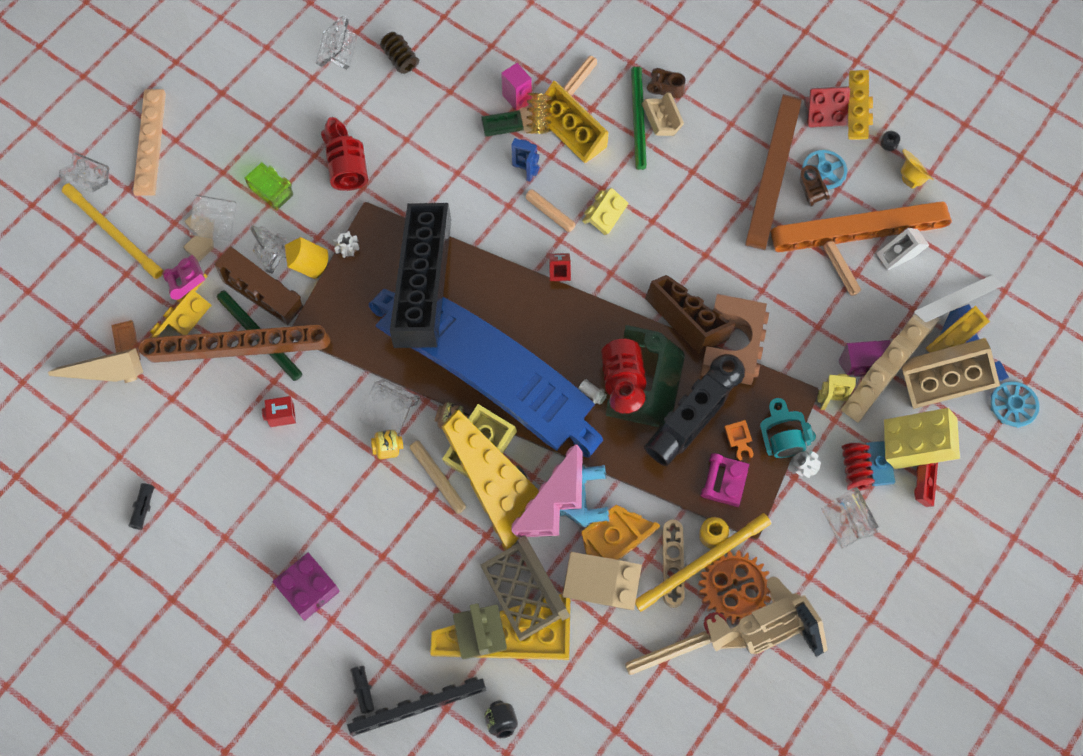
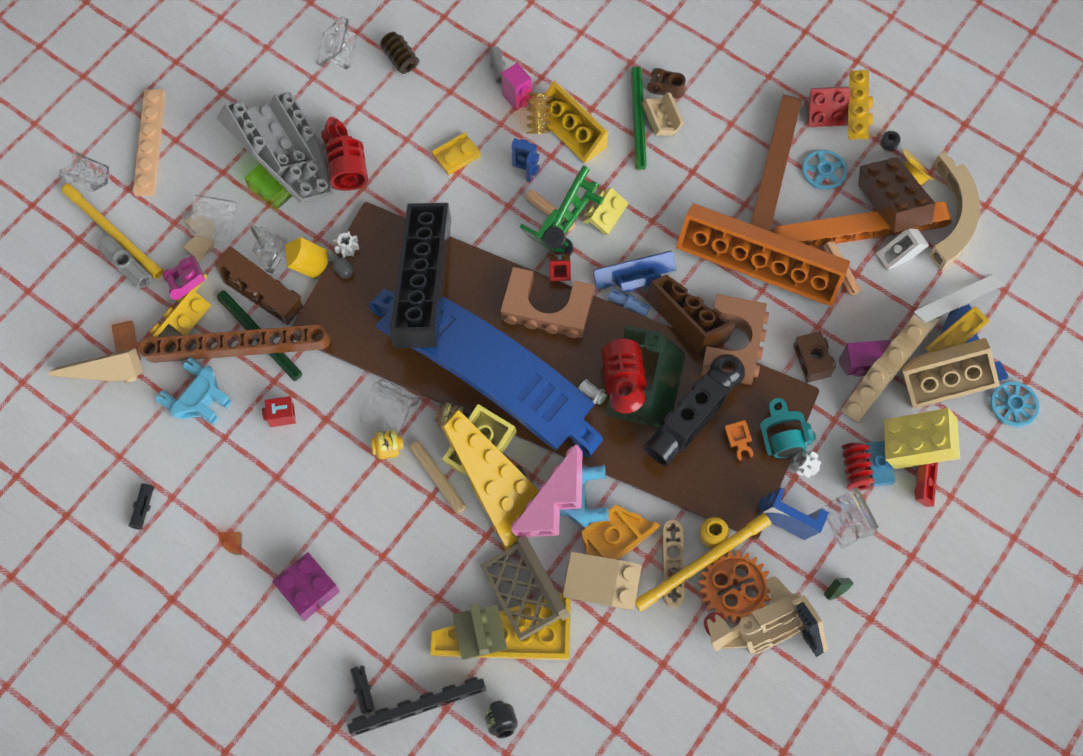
dark green plate [481,110,524,137] -> none
light nougat axle [563,55,597,96] -> none
tan axle [625,631,711,675] -> none
dark pink plate [701,453,749,507] -> none
reddish brown piece [799,165,830,207] -> none
light yellow bracket [817,374,856,410] -> none
none -> light grey piece [97,236,152,289]
none -> medium azure connector [155,357,232,425]
none -> light grey wedge [216,92,333,203]
none -> clear orange tile [218,532,242,555]
none -> dark grey cylinder [329,253,354,279]
none -> yellow plate [432,132,481,176]
none -> light grey axle [489,46,506,84]
none -> nougat arch [500,267,595,338]
none -> green hand [520,165,604,256]
none -> blue bracket [593,250,676,292]
none -> medium blue pin [608,288,651,317]
none -> orange brick [676,203,850,307]
none -> blue panel [757,487,829,540]
none -> reddish brown brick [793,331,836,383]
none -> dark green tile [824,578,854,600]
none -> reddish brown brick [858,157,935,233]
none -> tan arch [929,152,980,271]

